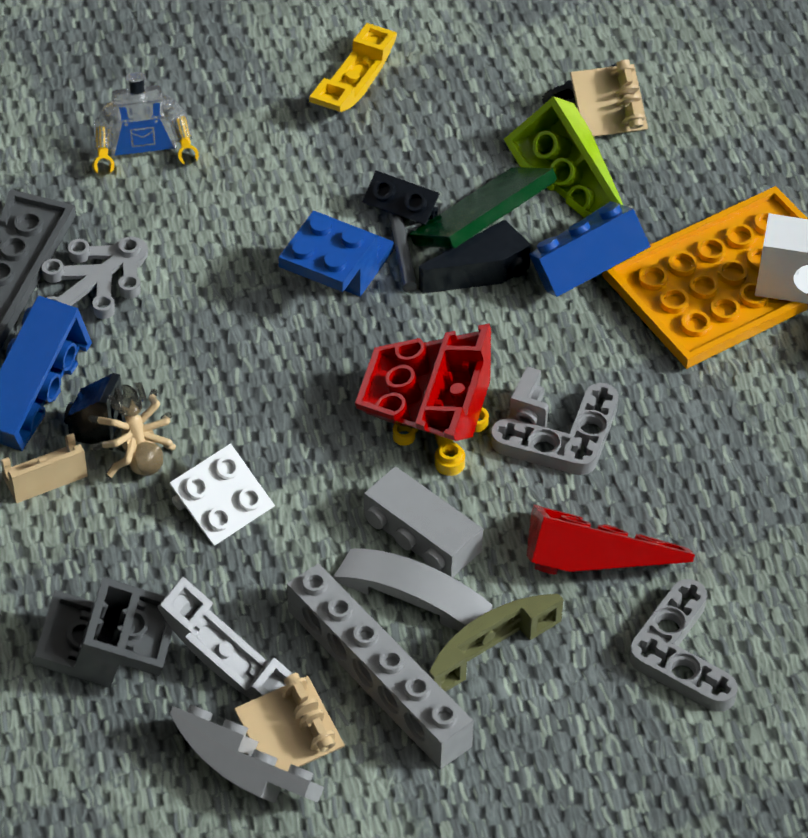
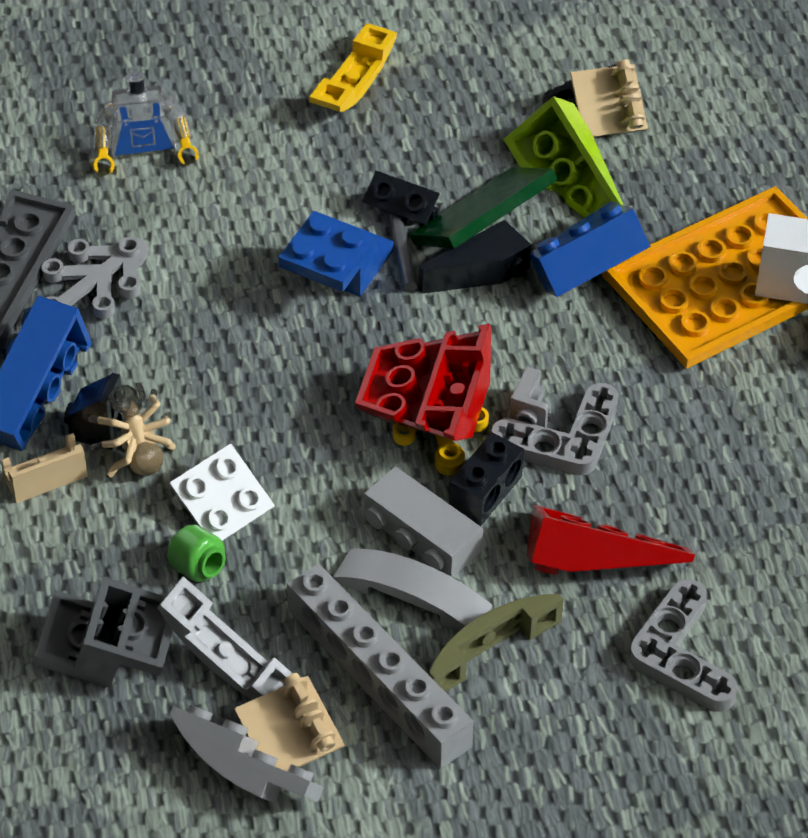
none -> bright green head [167,525,226,582]
none -> black brick [449,432,524,527]

